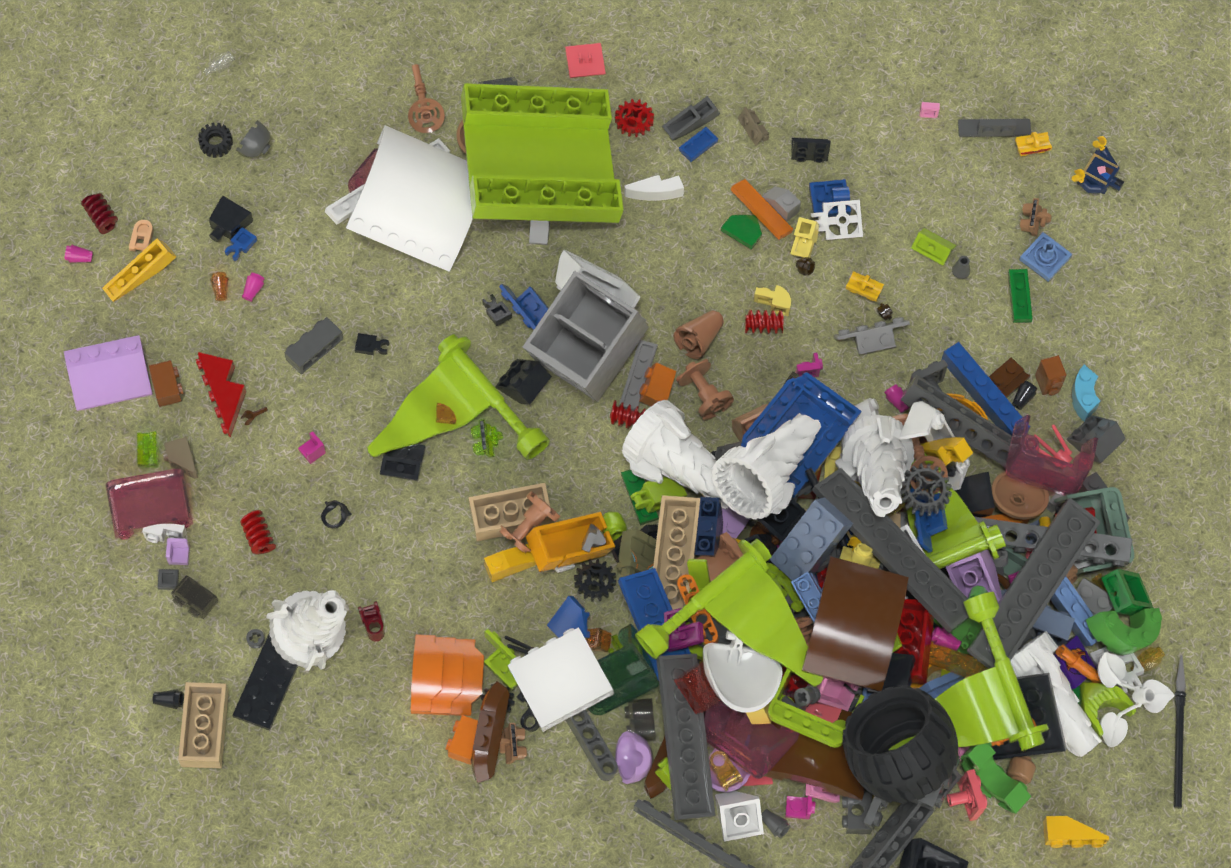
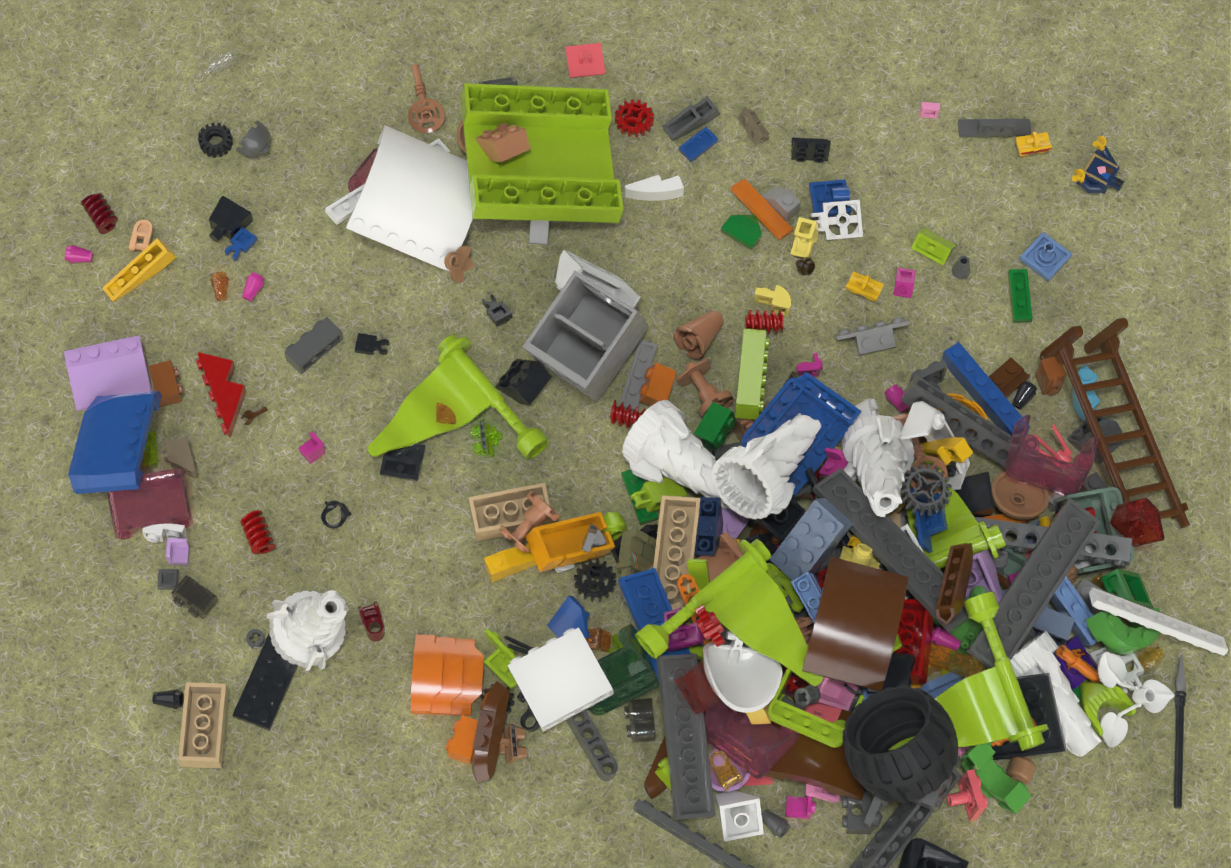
blue bracket [499,284,549,330] -> none
lavender cylinder [615,731,653,784] -> none
dark brown plate [876,303,893,321] -> none
medium nougat hips [1020,198,1052,237] -> none
yellow slope [1043,816,1109,848] -> none
none -> blue slope [68,391,162,494]
none -> medium nougat plate [444,245,475,283]
none -> nougat slope [476,123,531,163]
none -> green slope [693,402,736,451]
none -> red gear [695,605,725,647]
none -> lime brick [735,328,769,420]
none -> dark pink bracket [818,448,848,478]
none -> dark pink bracket [893,268,916,298]
none -> reddish brown brick [935,543,973,624]
none -> reddish brown piece [1040,318,1190,539]
none -> white plate [1089,587,1228,656]
none -> clear red slope [1110,498,1165,547]

